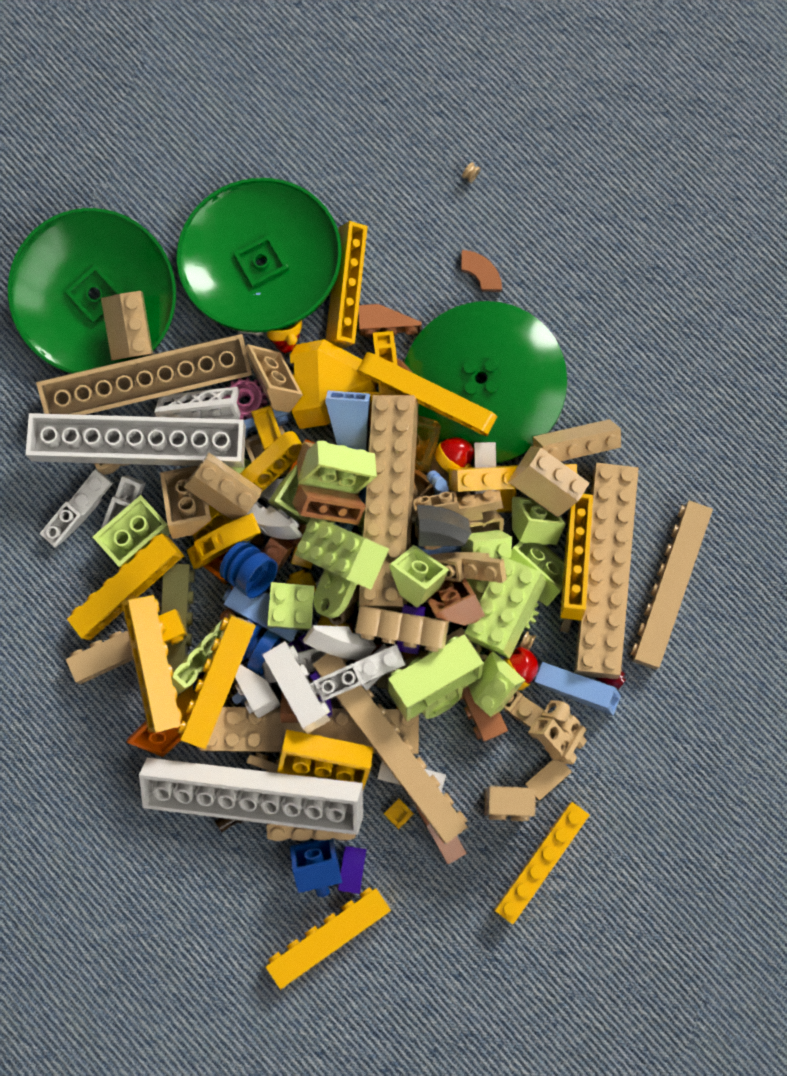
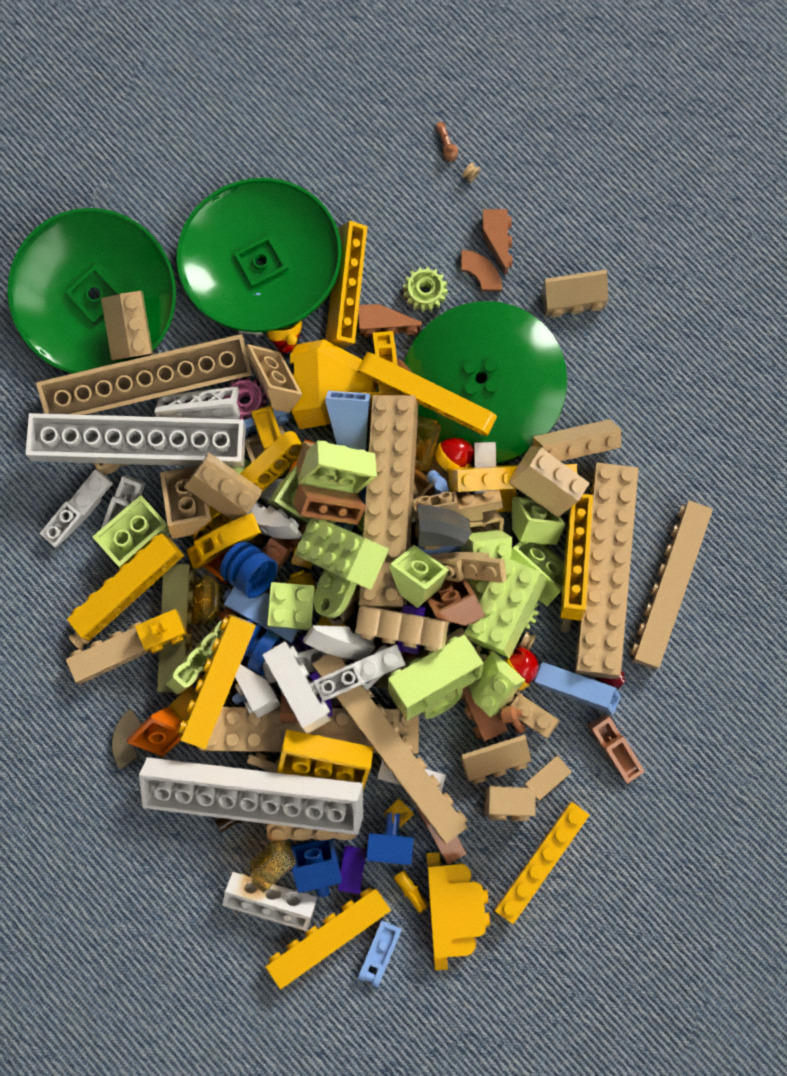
yellow brick [122,595,182,732] -> none
tan hips [528,700,587,765] -> none
none -> tan bush [69,631,90,649]
none -> dark tan tile [112,709,142,770]
none -> clear yellow slope [192,575,222,625]
none -> white brick [222,872,317,931]
none -> clear yellow slope [251,840,297,893]
none -> light blue plate [357,920,402,988]
none -> blue brick [367,813,414,865]
none -> yellow axle [393,870,428,913]
none -> yellowish green gear [403,267,448,313]
none -> yellow brick [427,852,490,970]
none -> nougat piece [436,122,458,162]
none -> tan slope [460,735,531,784]
none -> nougat slope [482,209,512,275]
none -> nougat piece [501,706,525,734]
none -> tan slope [541,270,608,317]
none -> nougat slope [587,713,645,784]

